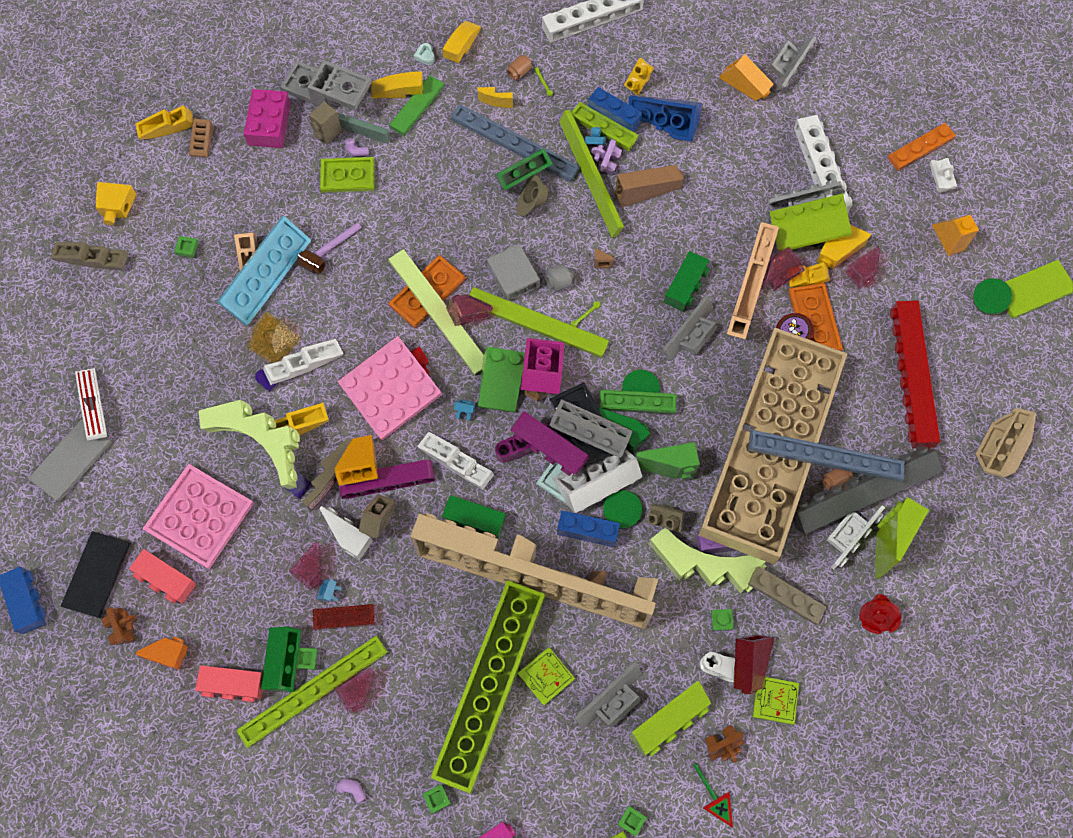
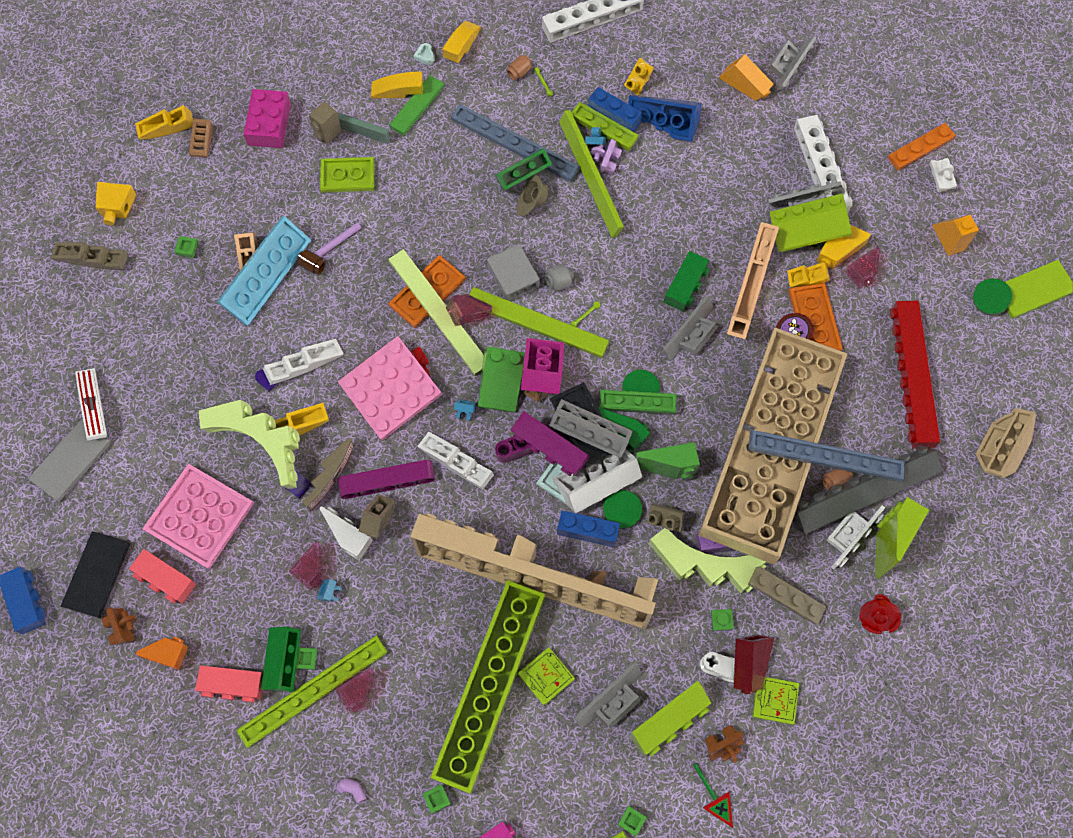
clear yellow slope [248,312,300,363] -> none
light grey bracket [280,60,372,110] -> none
clear red plate [313,604,375,631] -> none
light orange slope [334,435,378,486] -> none
lavender arm [345,139,369,157] -> none
green brick [442,495,506,539] -> none
yellow slope [477,87,513,108] -> none
medium nougat slope [594,248,614,268] -> none
medium nougat slope [615,165,684,208] -> none
clear pink slope [766,247,805,291] -> none

